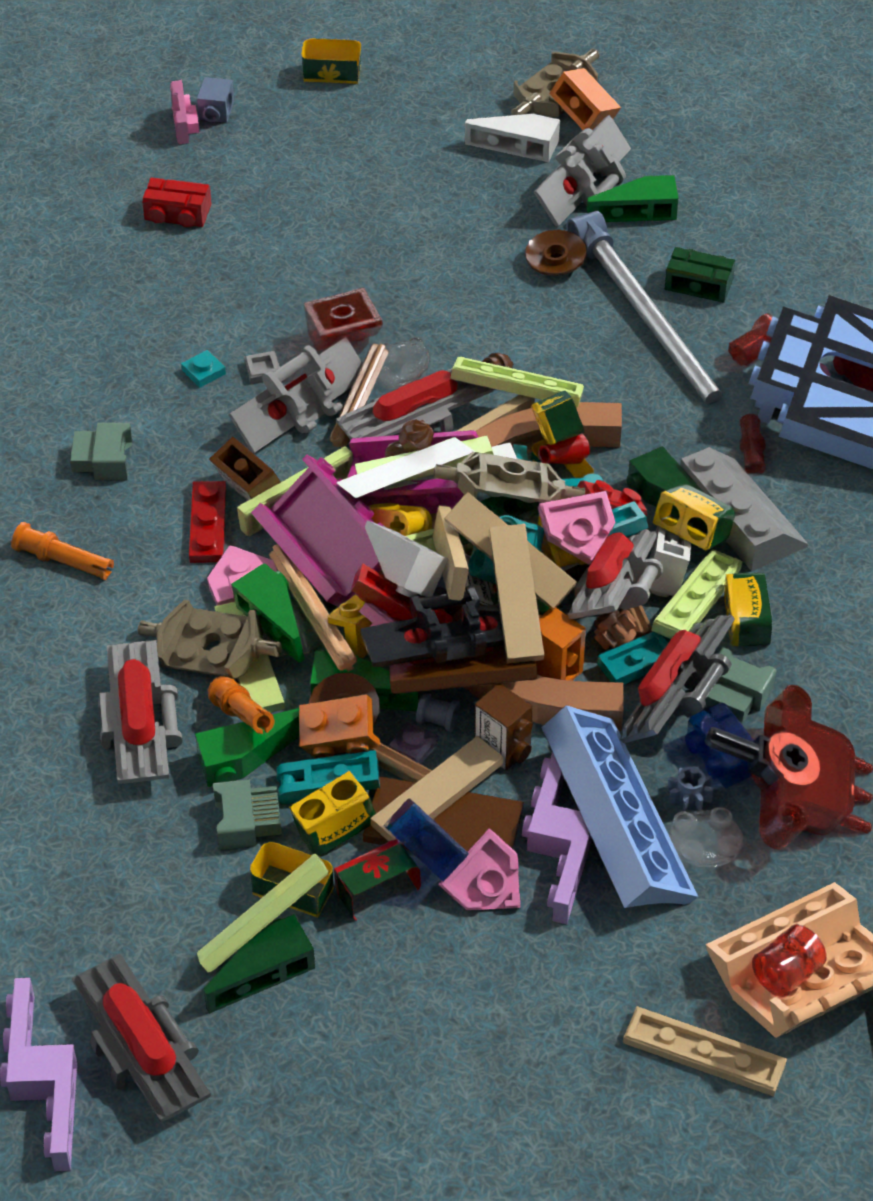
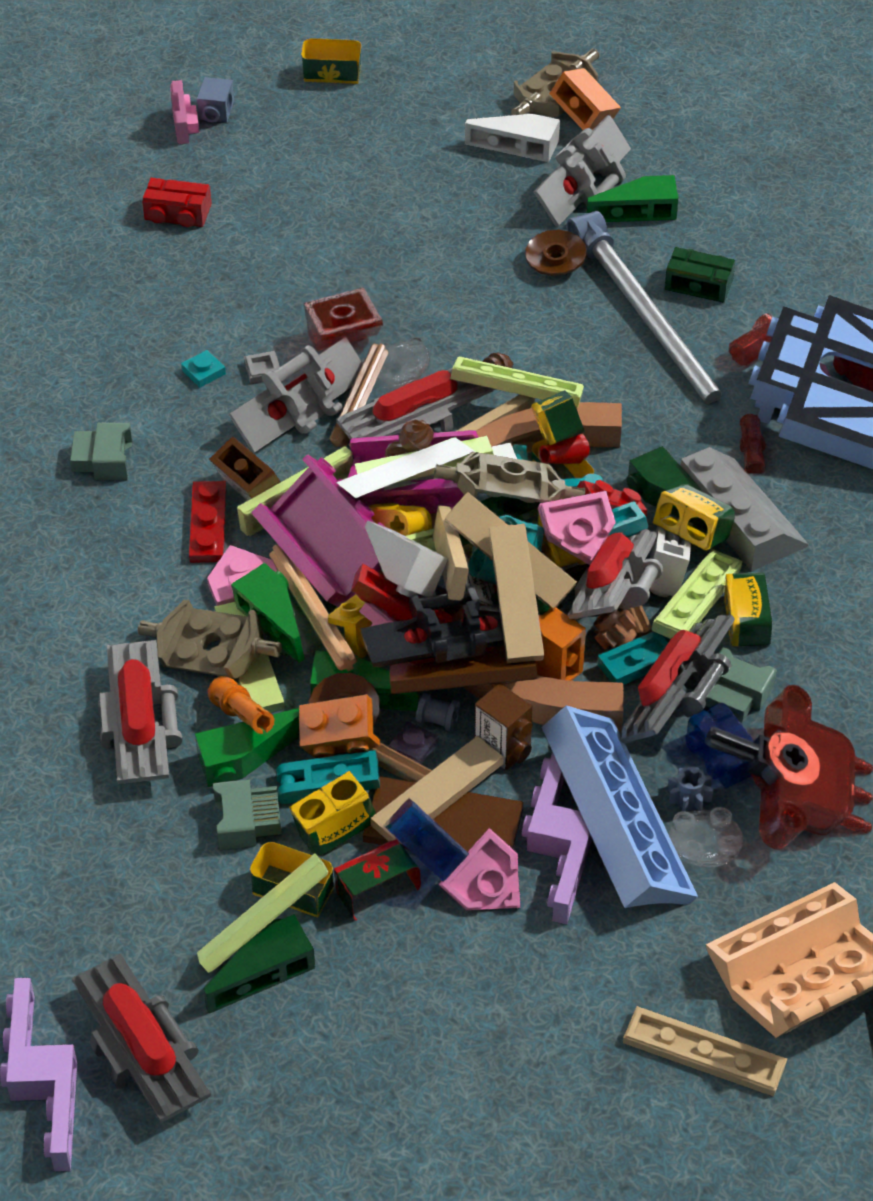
orange pin [11,522,114,580] -> none
clear red wheel [752,924,827,997] -> none

